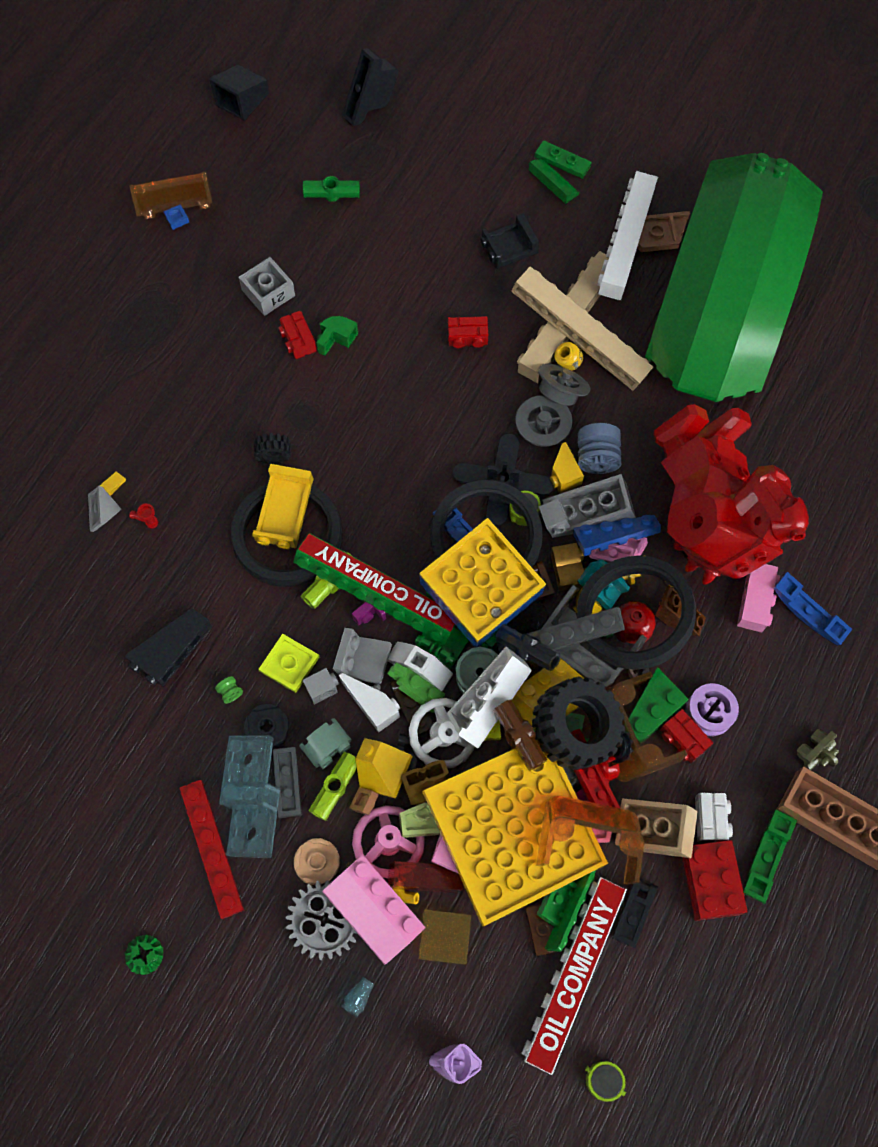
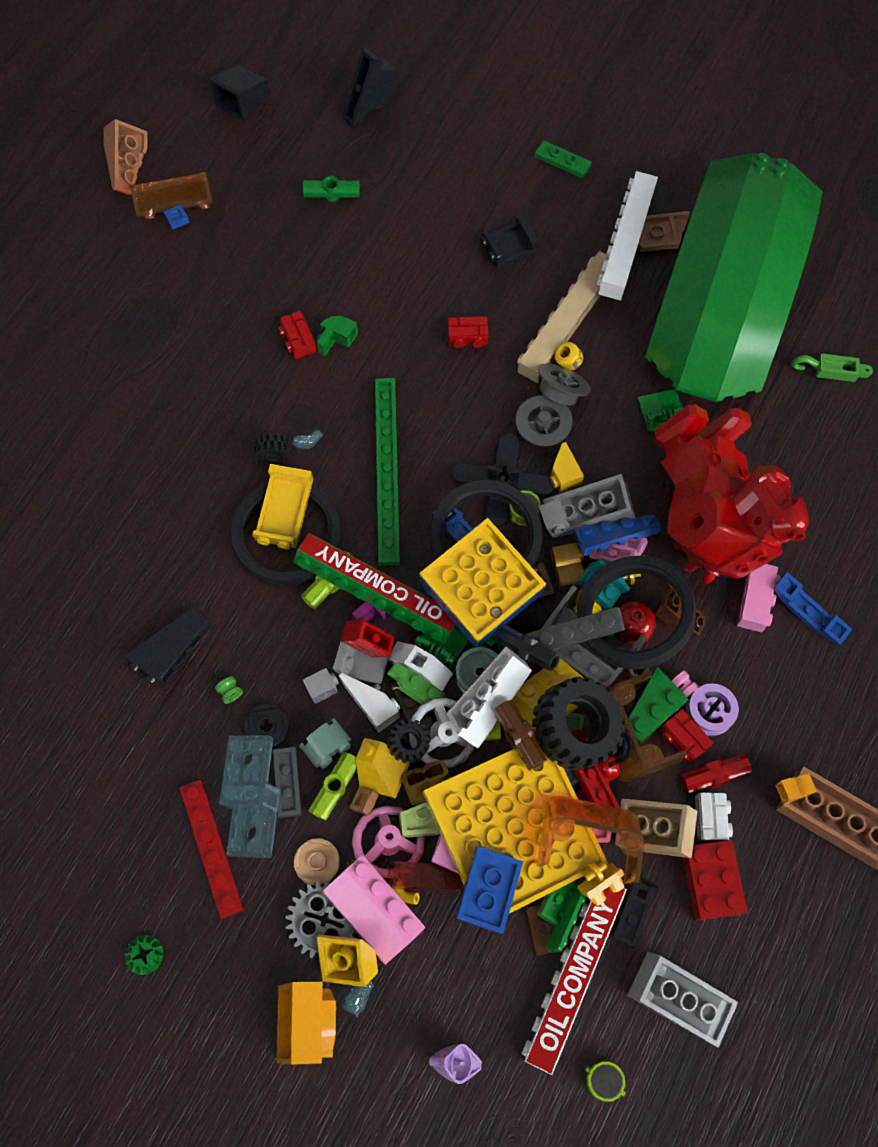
light grey slope [88,486,121,532] -> none
yellow piece [100,472,126,496] -> none
red piece [129,503,159,529] -> none
light grey brick [239,257,295,316] -> none
neon yellow plate [259,634,320,693] -> none
clear yellow plate [419,910,471,965] -> none
tan brick [511,267,653,391] -> none
green slope [529,159,579,204] -> none
sand blue wheel [578,423,622,474] -> none
green slope [743,810,797,904] -> none
olive hips [797,729,839,770] -> none
none -> nougat wedge [104,119,147,195]
none -> light orange container [276,982,336,1064]
none -> clear light blue arm [292,429,323,449]
none -> yellow slope [317,934,378,987]
none -> red brick [341,620,394,658]
none -> green plate [375,378,400,566]
none -> black tyre [387,719,431,763]
none -> blue plate [455,846,523,934]
none -> yellow hips [577,862,624,906]
none -> light grey slope [627,952,738,1047]
none -> green hinge [638,389,685,432]
none -> bright pink wheel [672,670,699,698]
none -> red piece [680,754,752,794]
none -> light orange leg [776,774,817,805]
none -> bright green piece [791,353,873,382]

